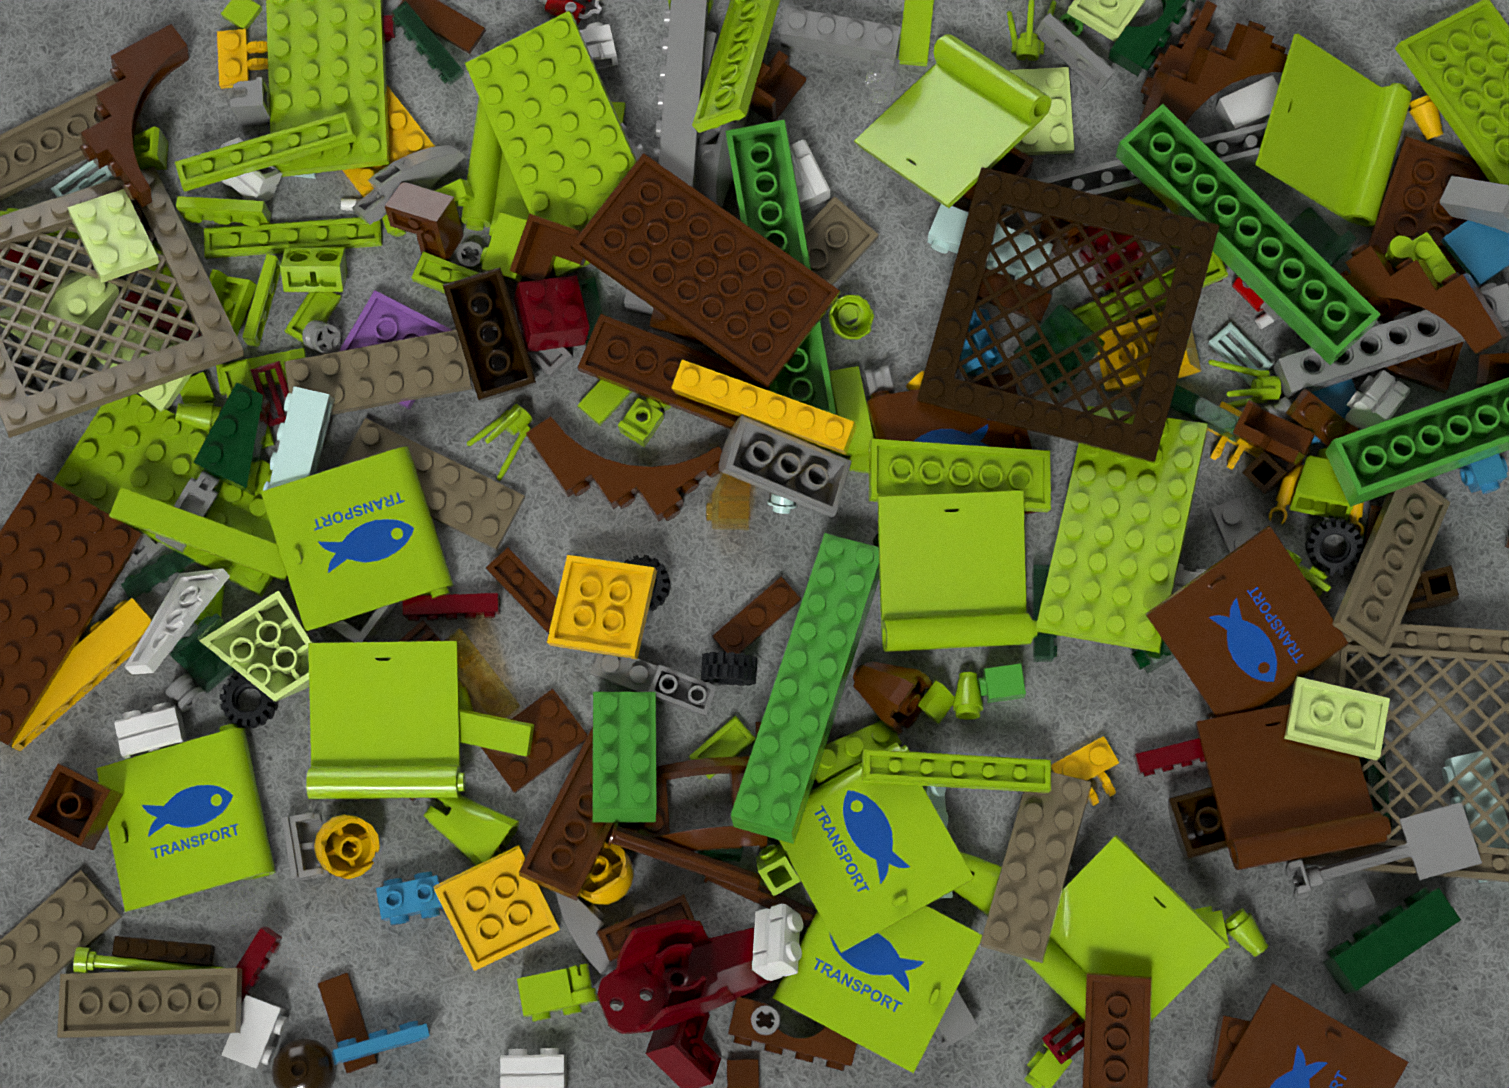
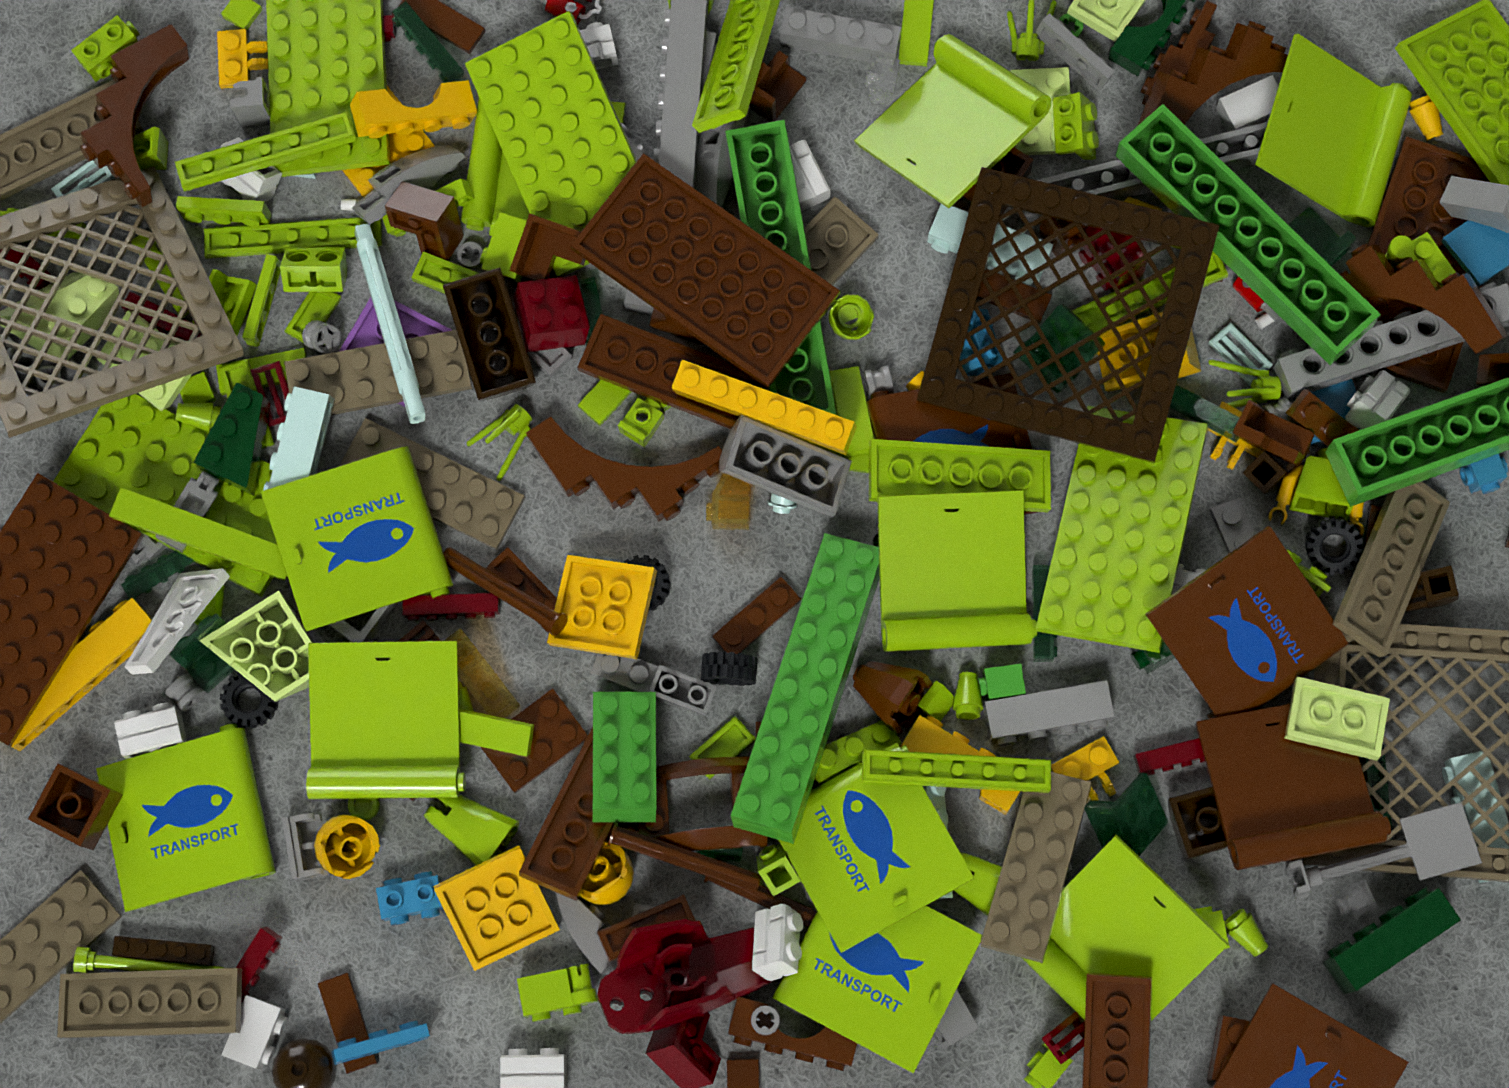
yellowish green plate [68,189,159,283] -> none
none -> lime brick [71,15,140,82]
none -> lime tile [348,799,380,821]
none -> yellow arch [350,80,478,139]
none -> light aqua piece [355,224,425,424]
none -> reddish brown axle [443,547,568,636]
none -> yellow arch [900,715,1020,815]
none -> light grey brick [983,680,1115,746]
none -> lime bracket [1053,92,1099,160]
none -> clear green bracket [1084,773,1168,856]

